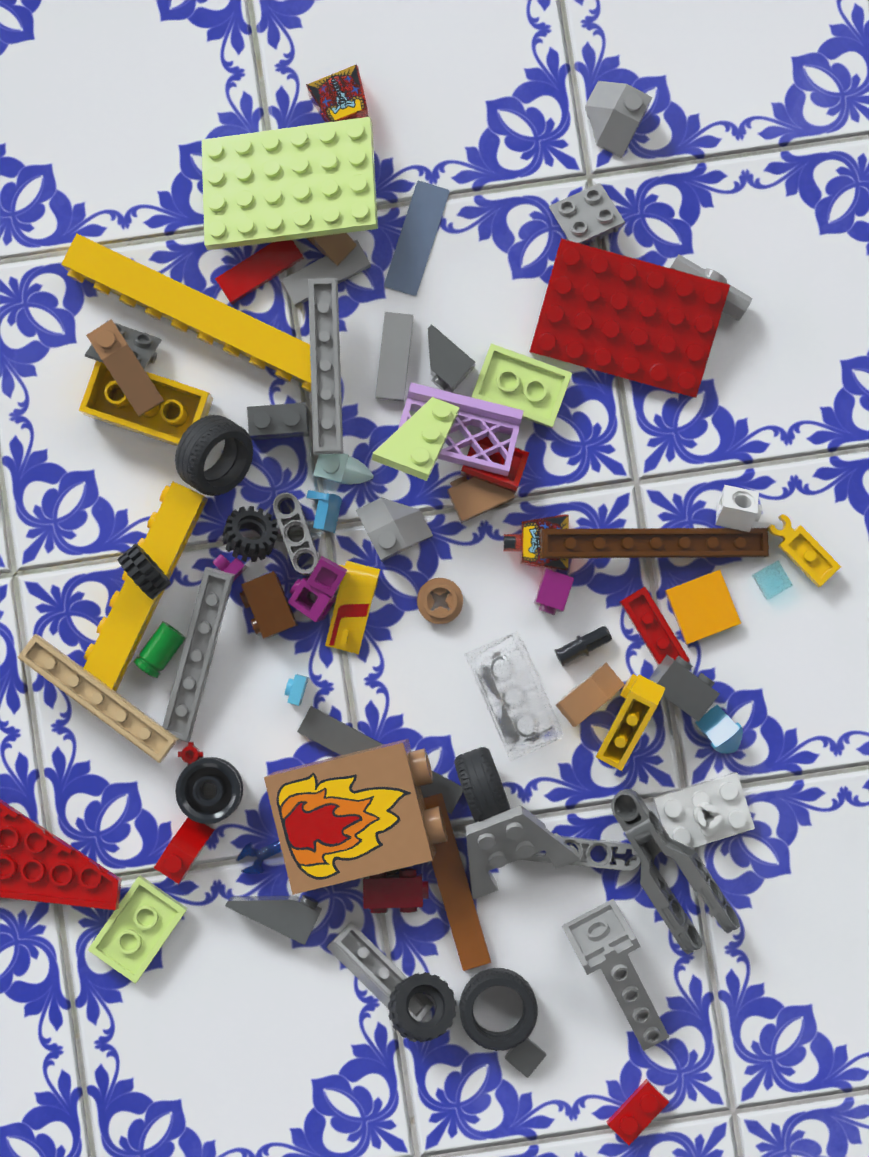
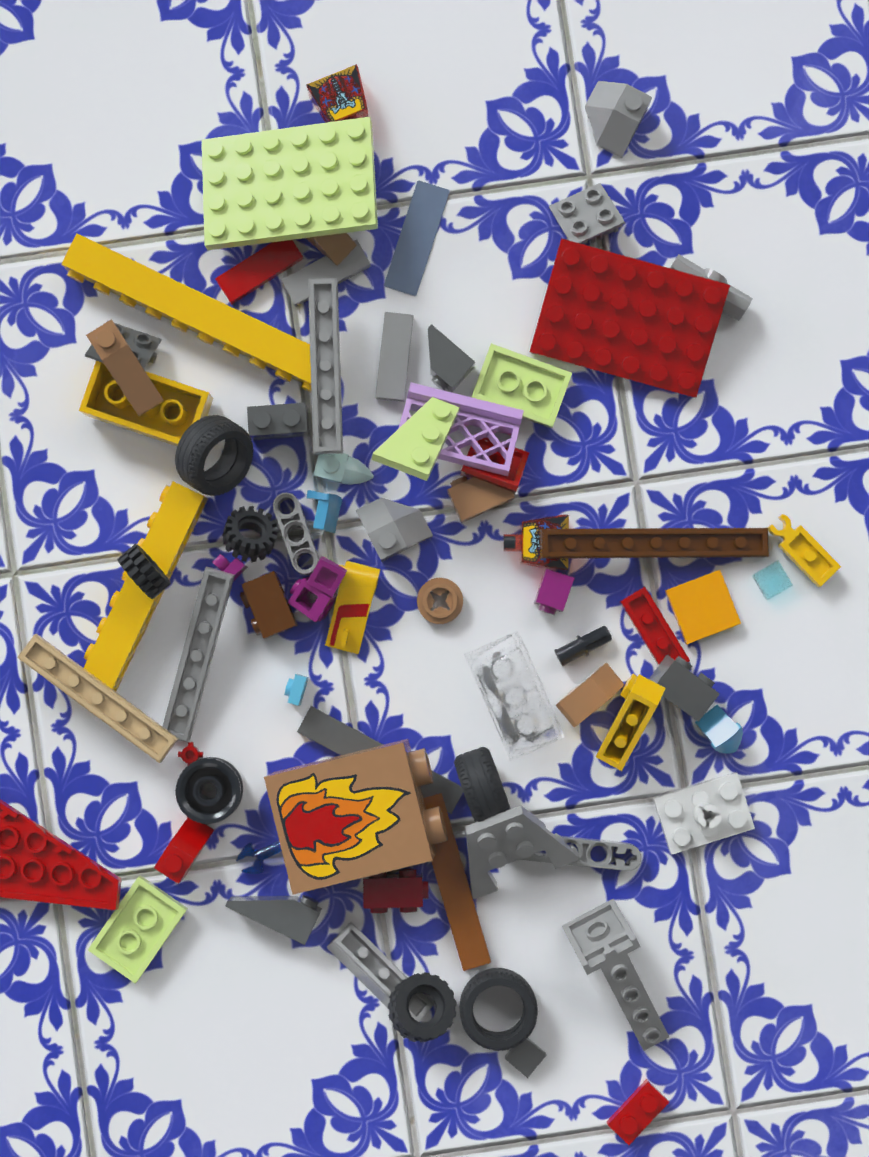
green piece [133,621,186,678] -> none
dark grey piece [611,789,740,954] -> none
white brick [715,485,762,532] -> none

